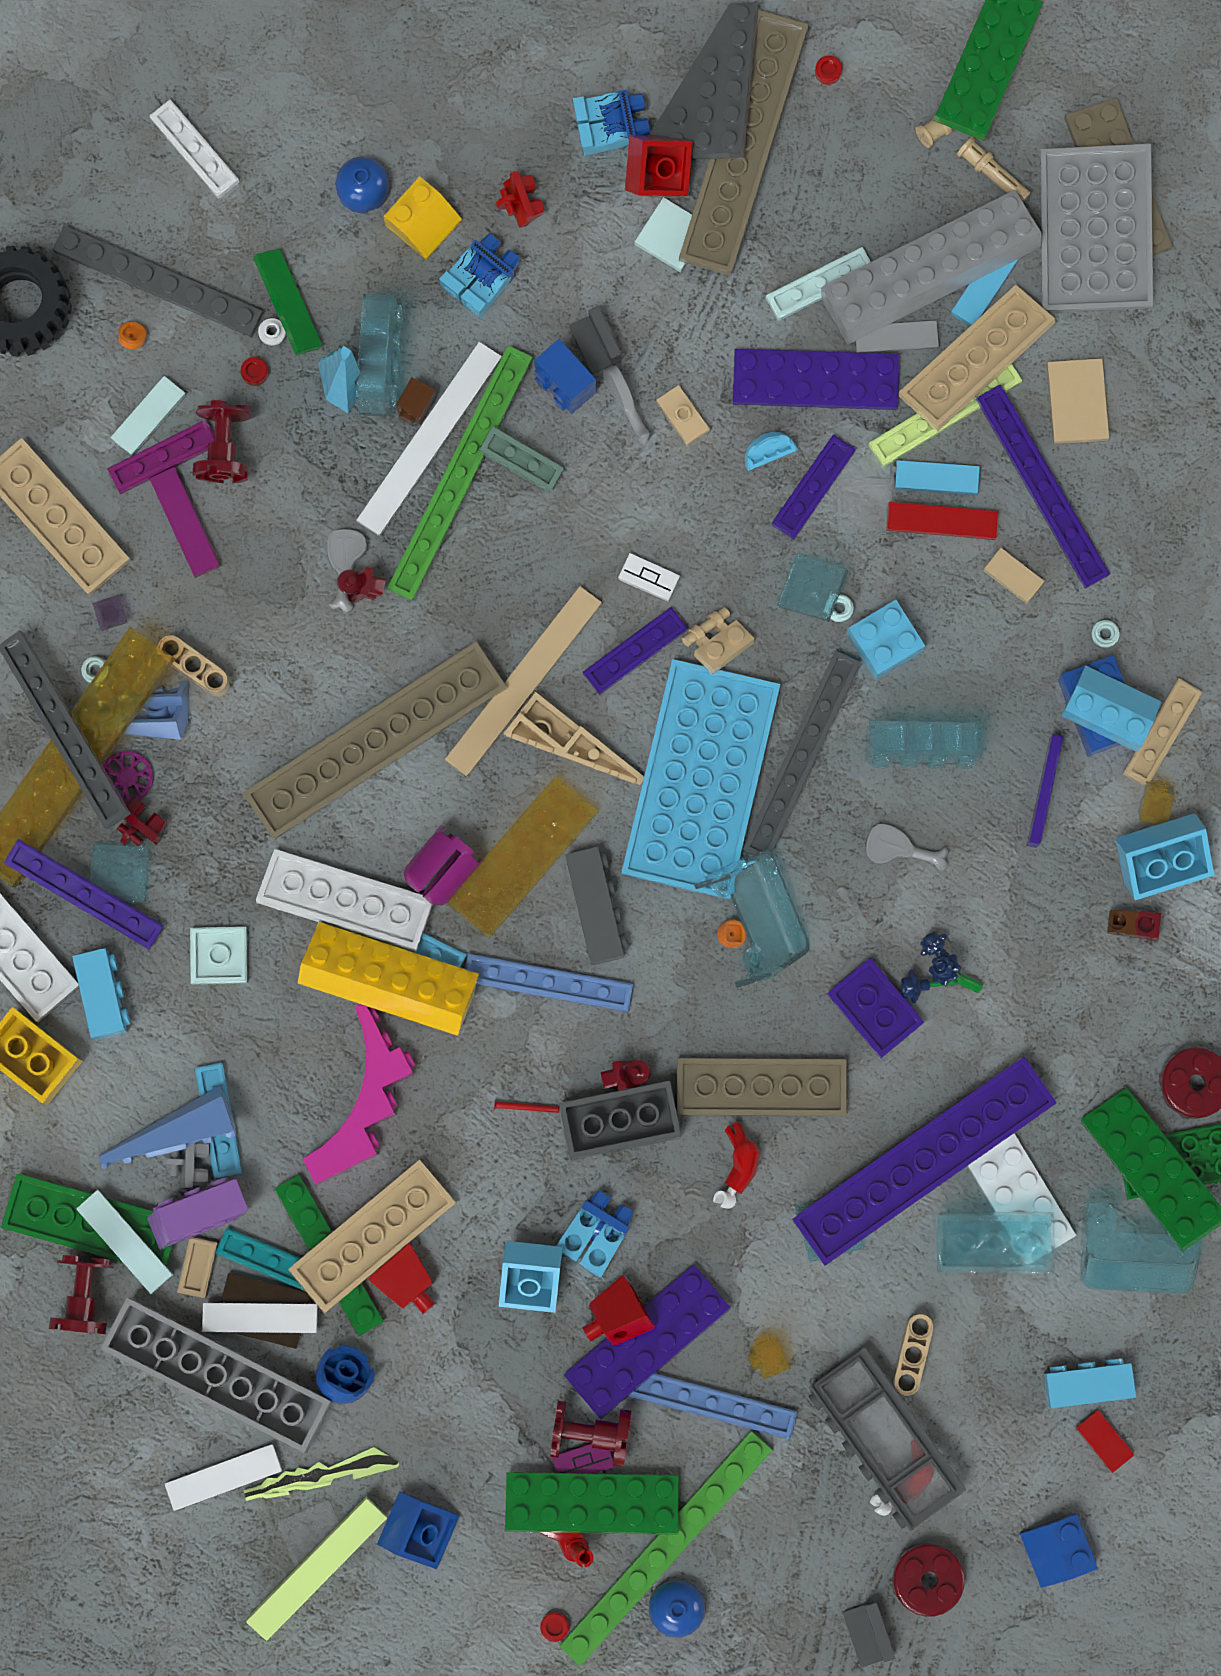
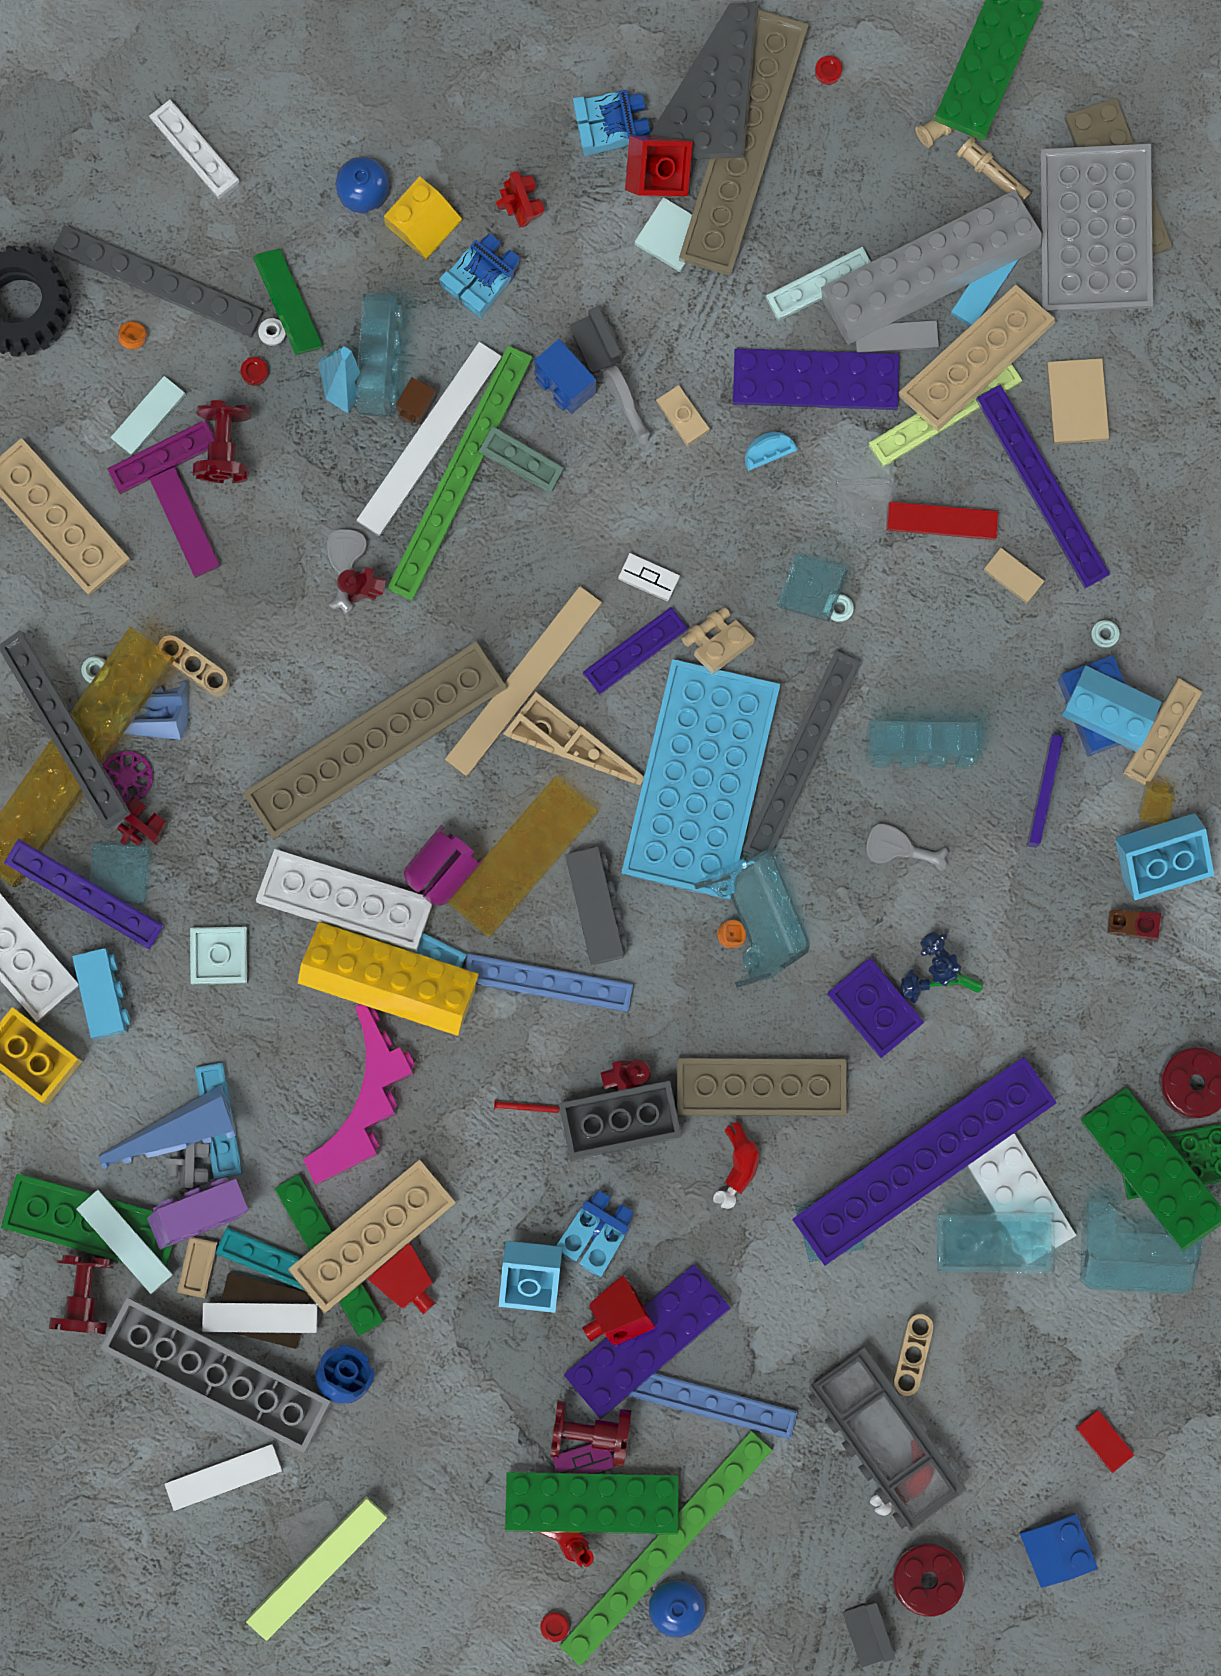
clear purple plate [92,595,128,631] -> none
yellowish green sword [244,1447,399,1501] -> none
blue slope [377,1491,459,1569] -> none
clear yellow brick [747,1334,790,1379] -> none
dark purple tile [771,435,856,540] -> none
medium azure brick [847,600,925,680] -> none
medium azure tile [895,460,980,495] -> none
medium azure brick [1043,1358,1136,1408] -> none

